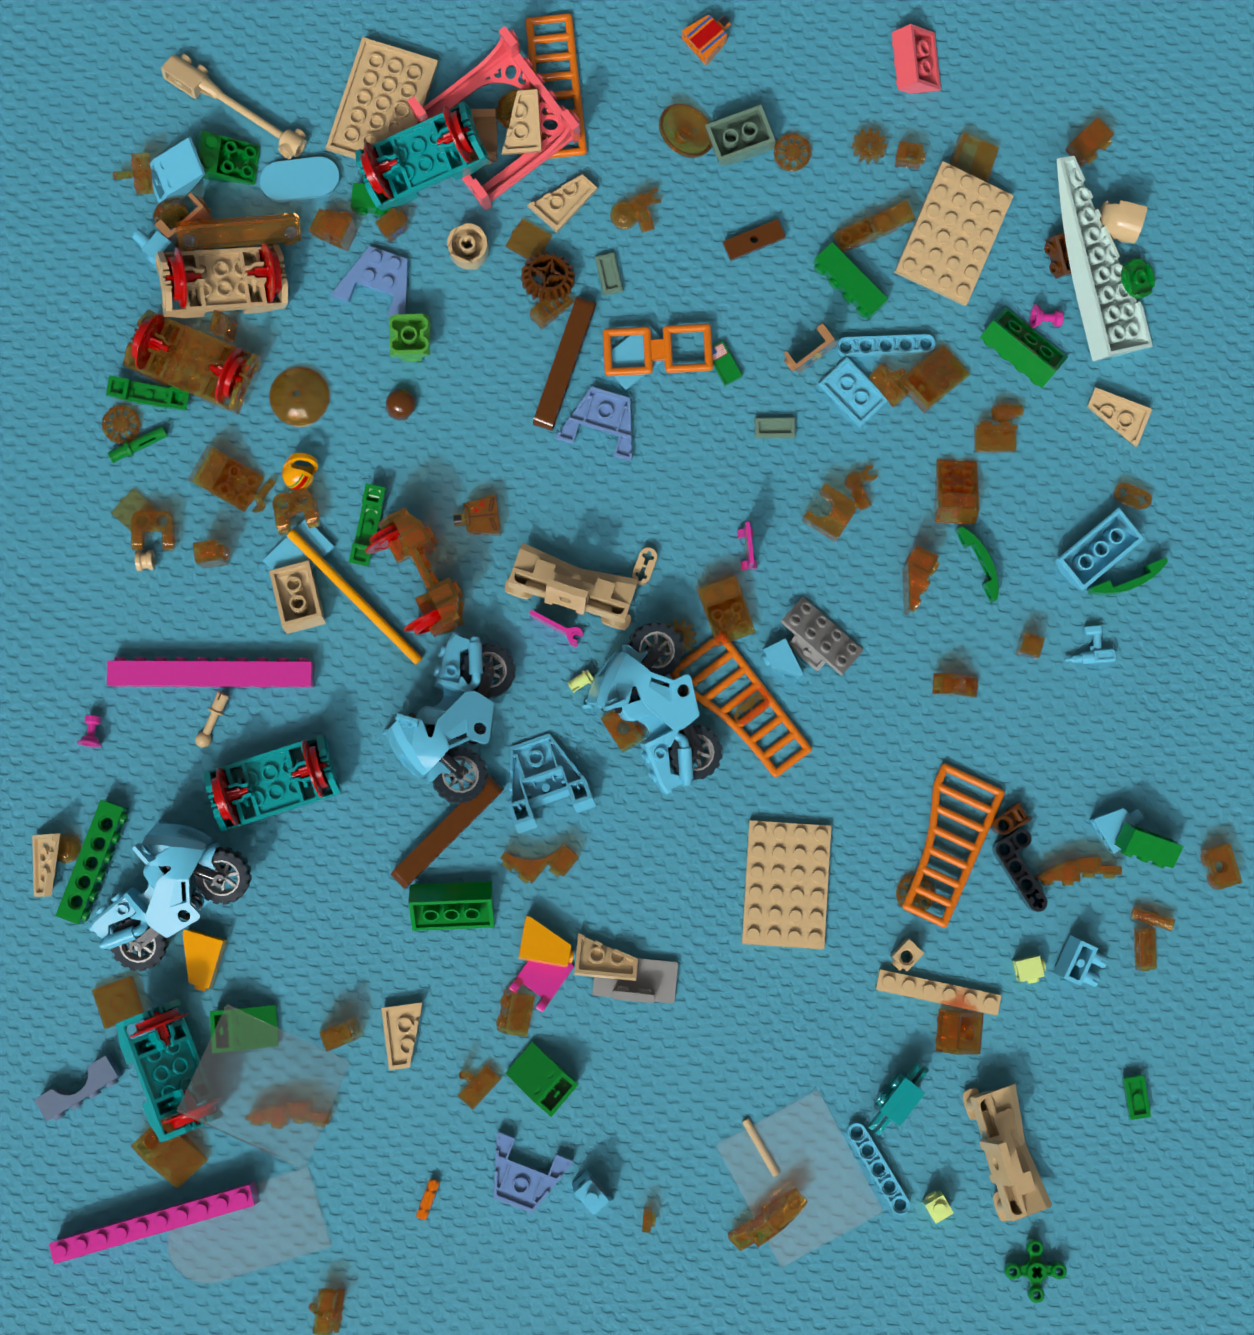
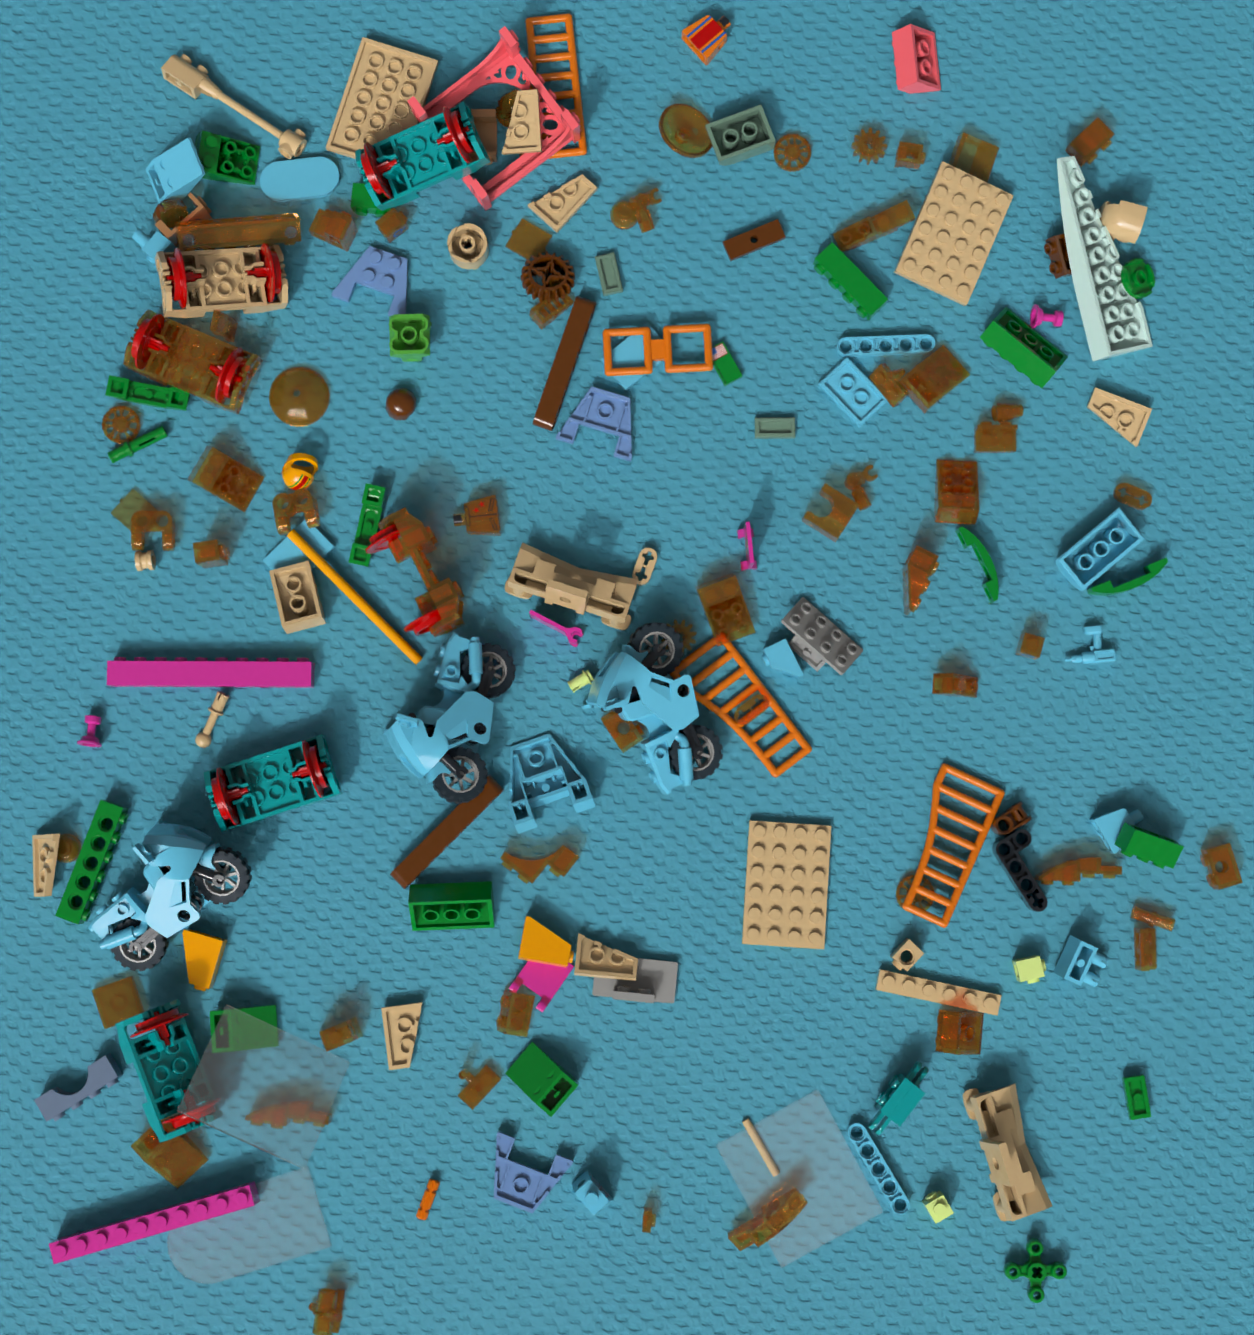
clear orange plate [112,152,154,195] -> none
clear orange bar [244,478,276,513] -> none
medium nougat panel [783,323,838,374] -> none

